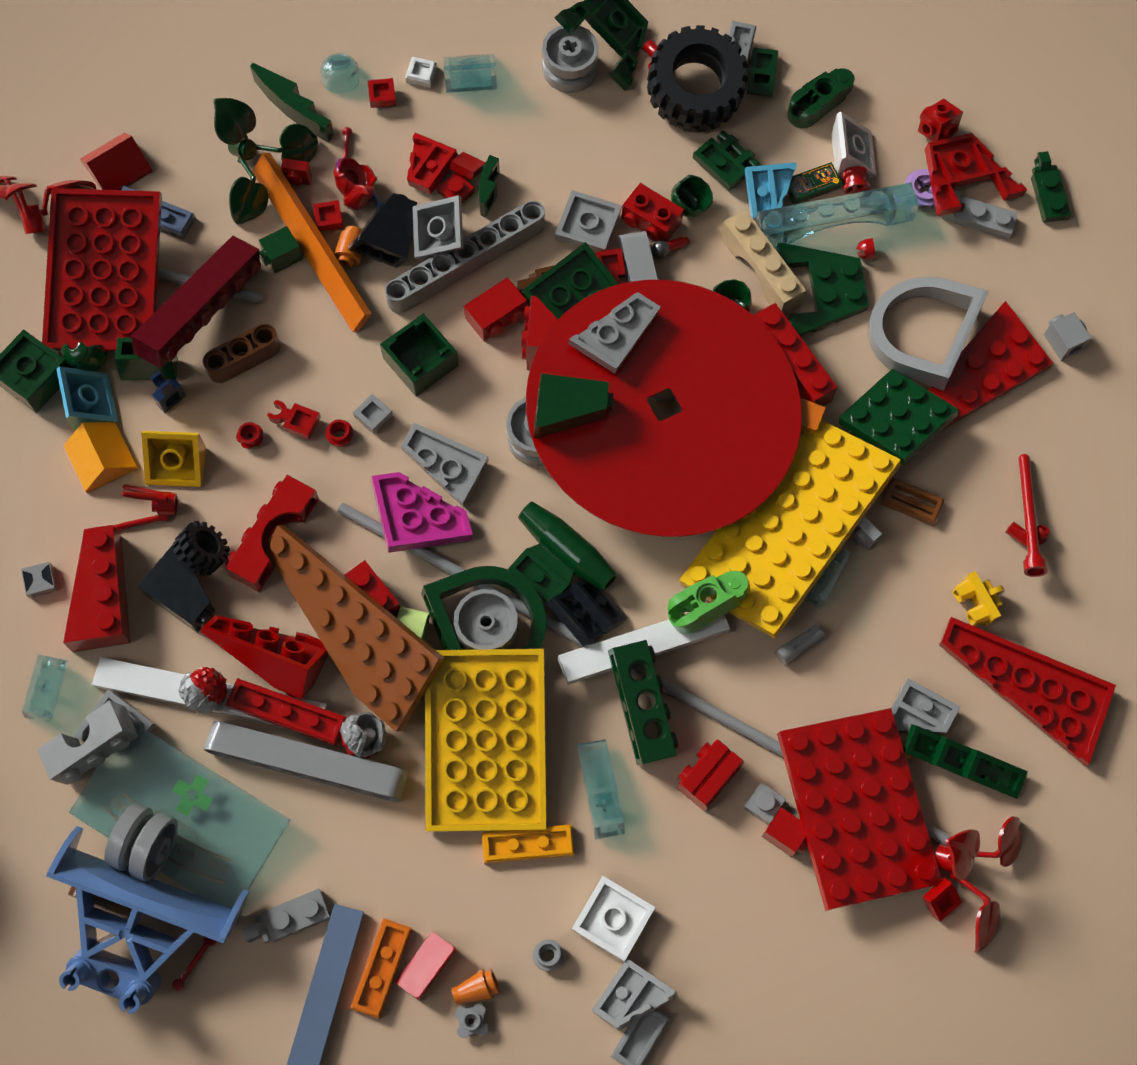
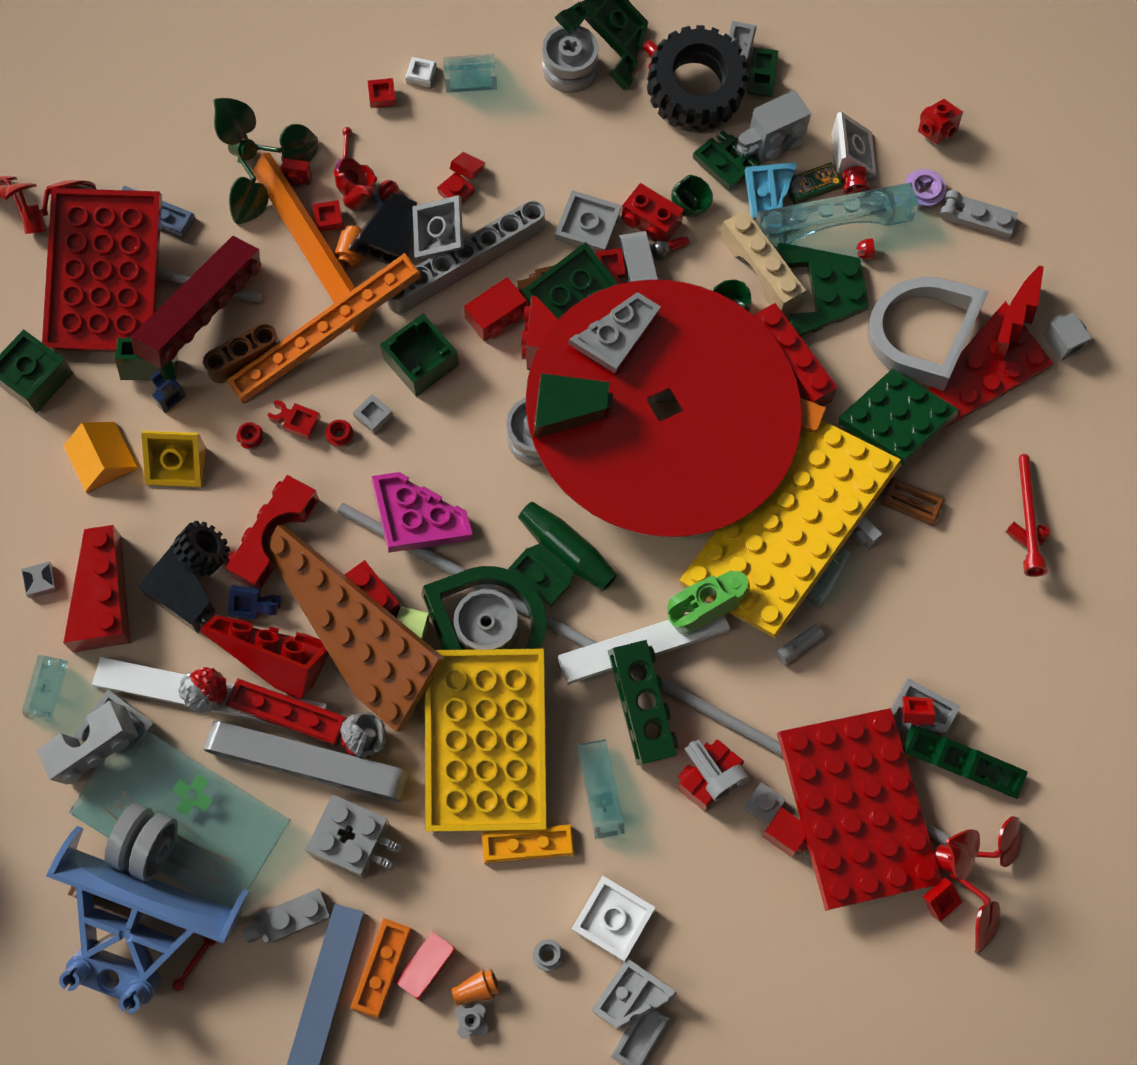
medium azure slope [57,366,118,431] -> none
dark green hair [61,342,107,371] -> none
red slope [80,133,153,190] -> none
red plant [114,484,178,530] -> none
dark green slope [250,63,334,143] -> none
dark green brick [259,226,303,273] -> none
clear light blue hair [320,53,359,94] -> none
light grey wing [401,423,489,507] -> none
red wing [407,133,458,195] -> none
dark green slope [479,155,500,217] -> none
black slope [547,579,627,647] -> none
dark green piece [787,68,855,128] -> none
red wing [925,133,1027,217] -> none
red wing [939,617,1116,766] -> none
yellow hips [952,571,1005,627] -> none
dark green hinge [1031,151,1071,223] -> none
none -> orange tile [227,253,422,404]
none -> dark blue plate [228,585,281,620]
none -> light grey hinge [305,794,403,879]
none -> red hinge [379,180,400,202]
none -> light grey piece [684,739,749,801]
none -> light grey hinge [736,90,812,163]
none -> red plate [902,696,935,725]
none -> red slope [993,266,1044,361]

